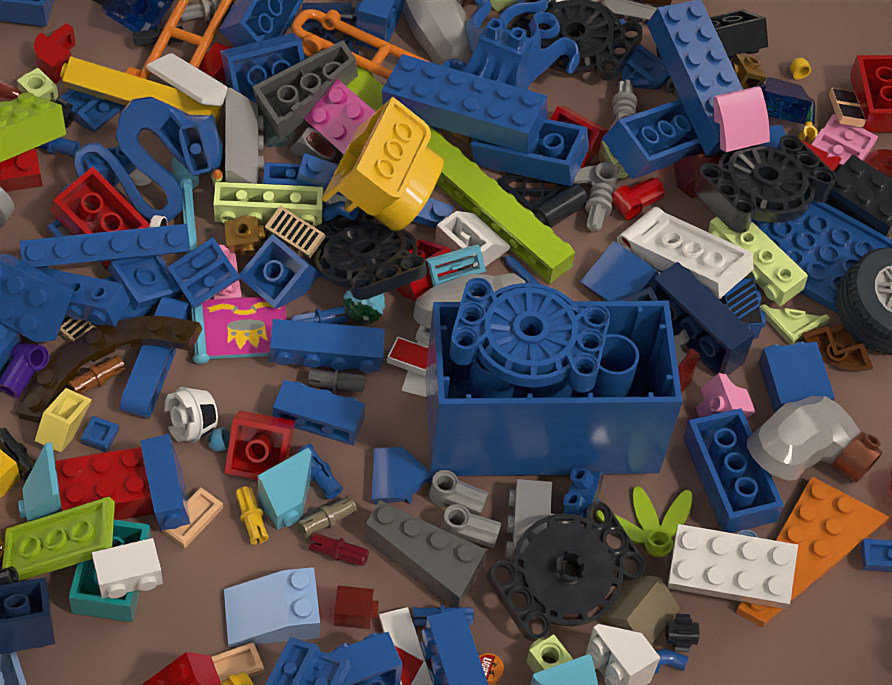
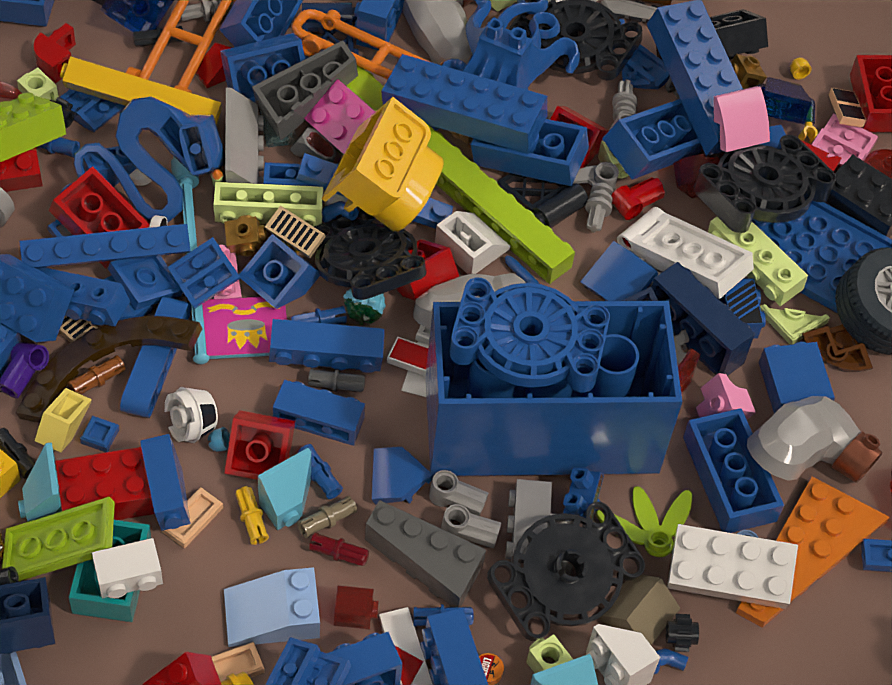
white slope [146,54,227,106] -> none
medium azure tile [426,244,486,286] -> none

